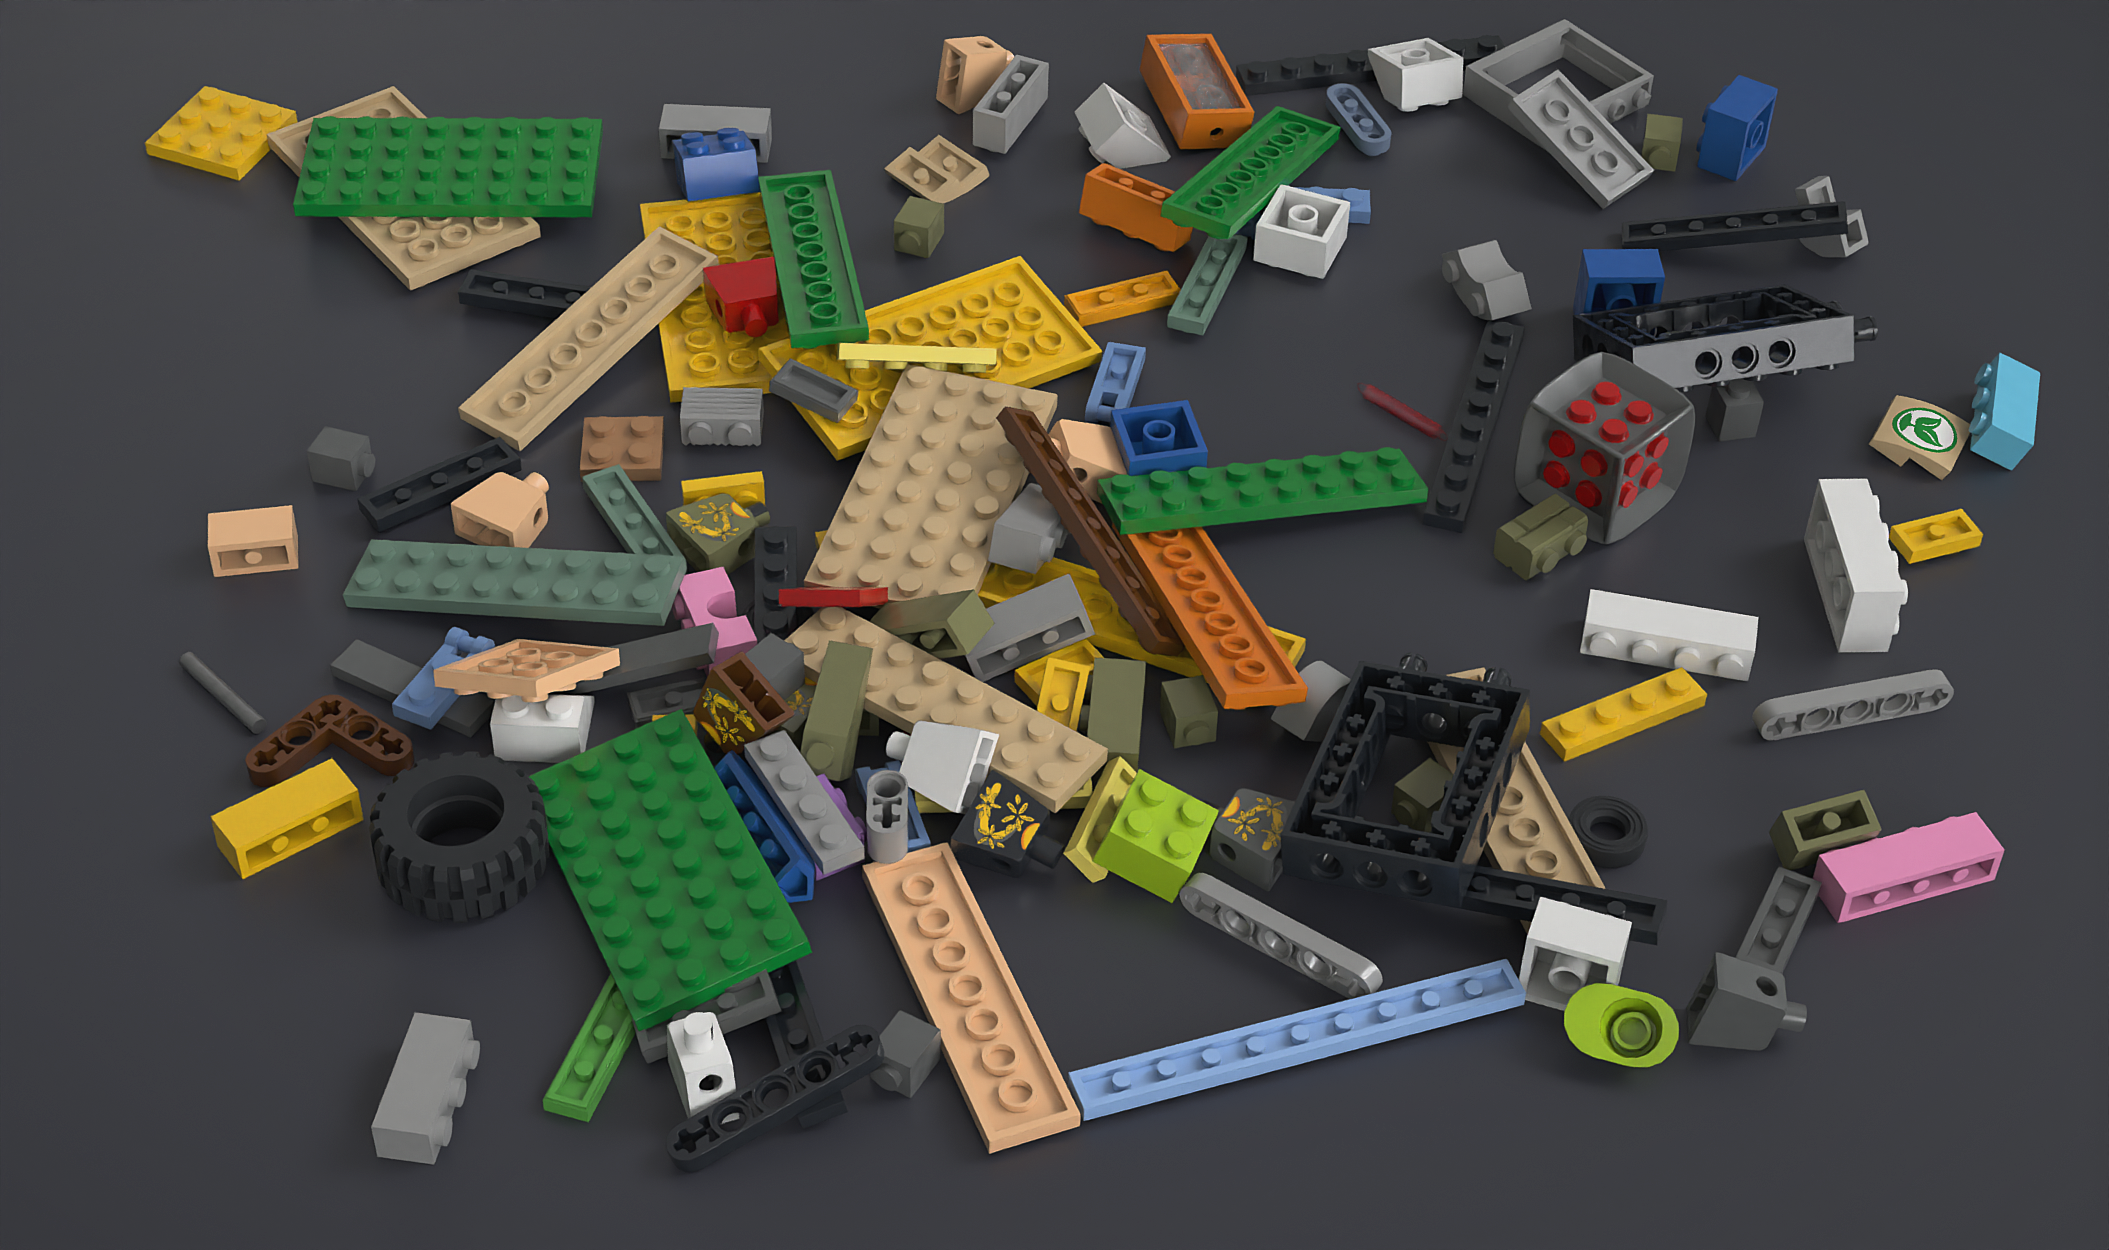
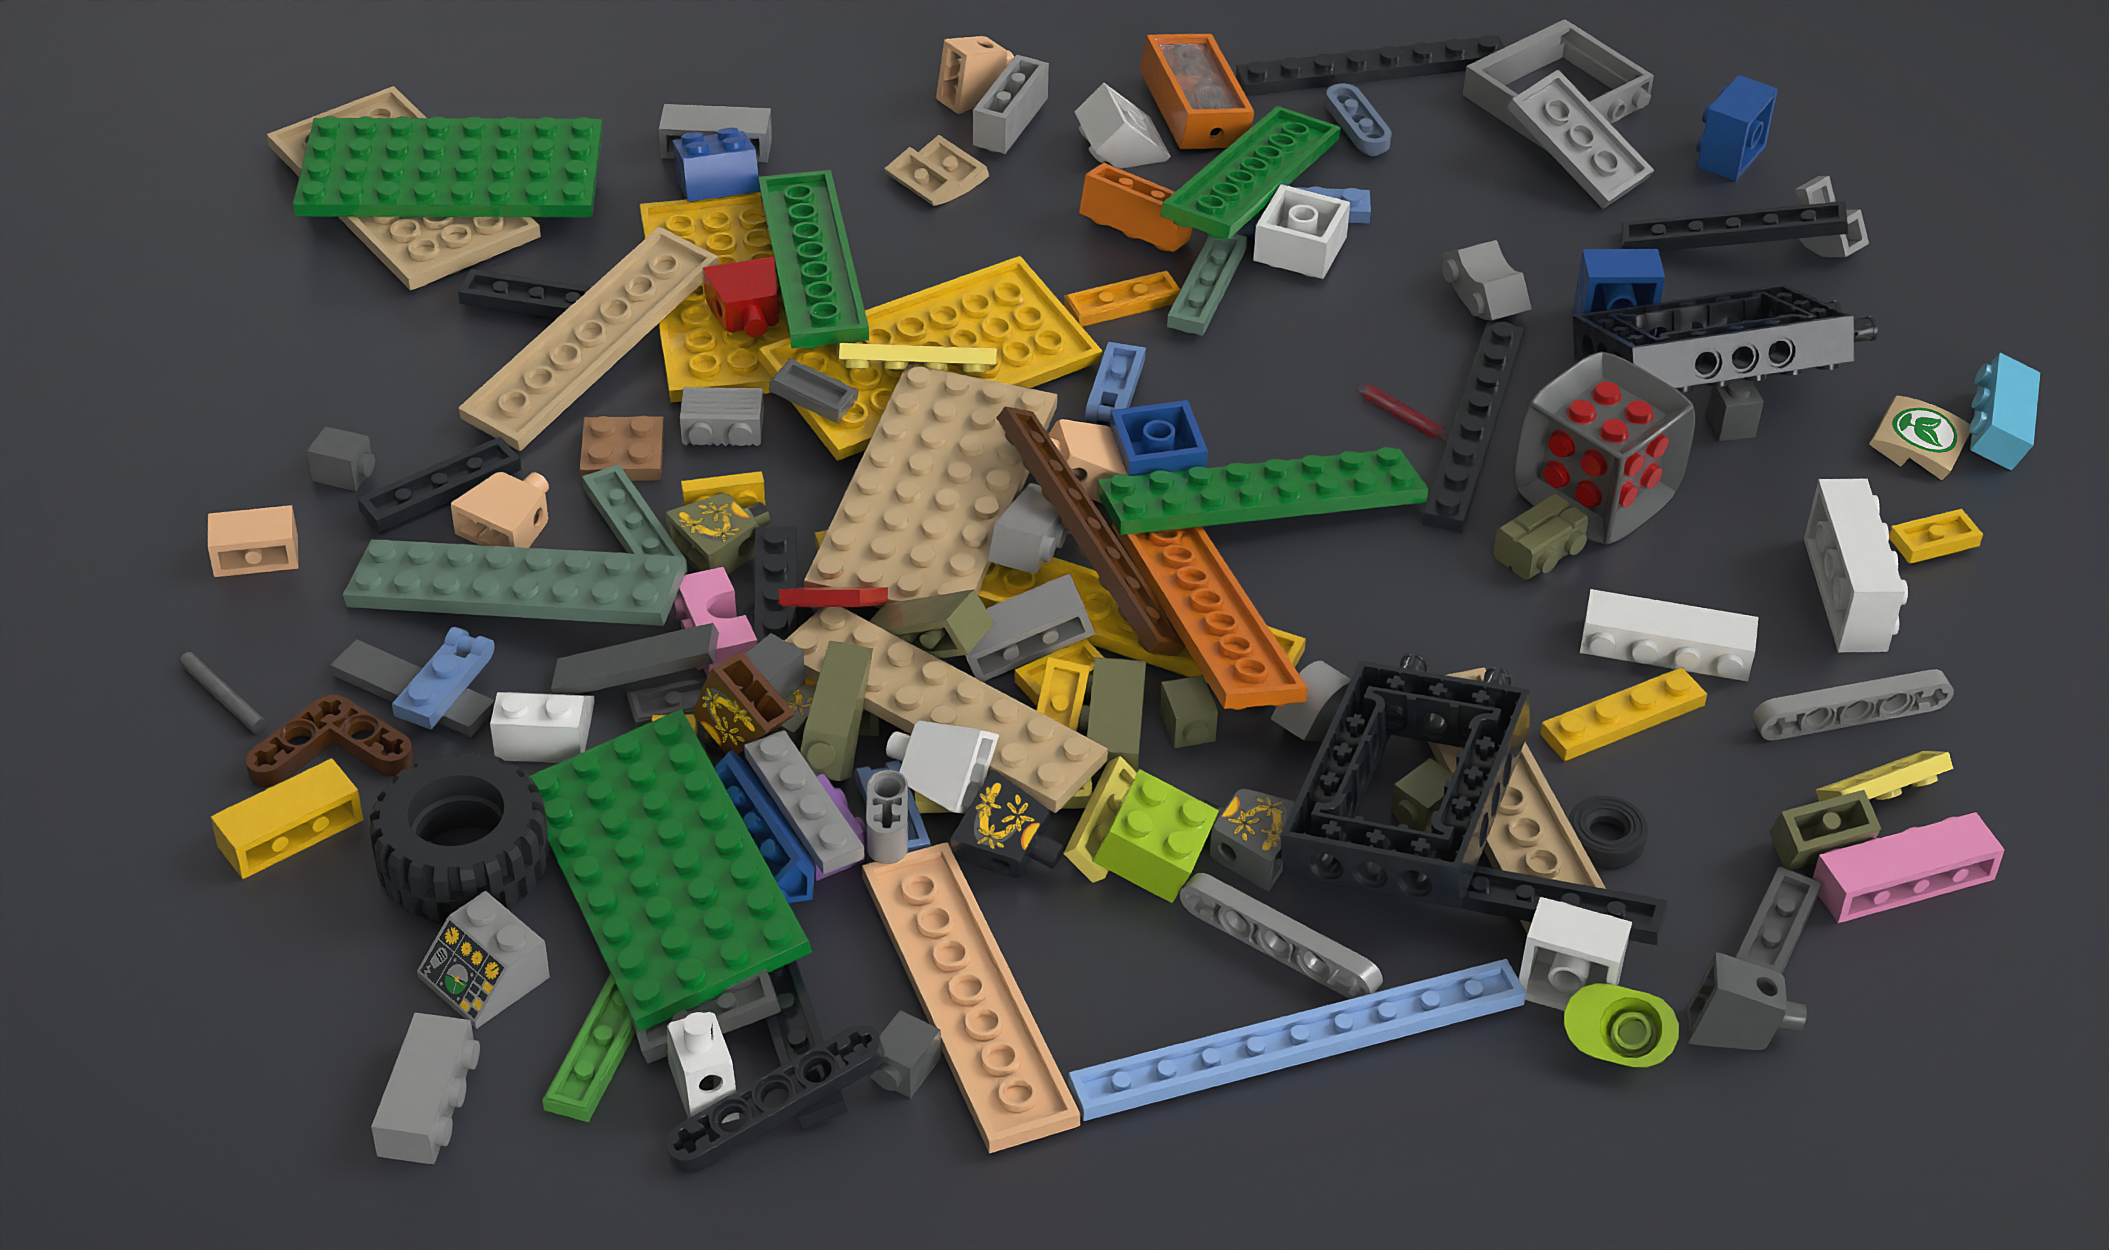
yellow plate [145,86,298,181] -> none
light nougat plate [433,639,620,702] -> none
olive brick [894,196,944,258] -> none
white slope [1368,38,1463,112] -> none
olive brick [1641,114,1683,171] -> none
none -> light grey slope [417,891,550,1029]
none -> light yellow plate [1816,751,1953,801]

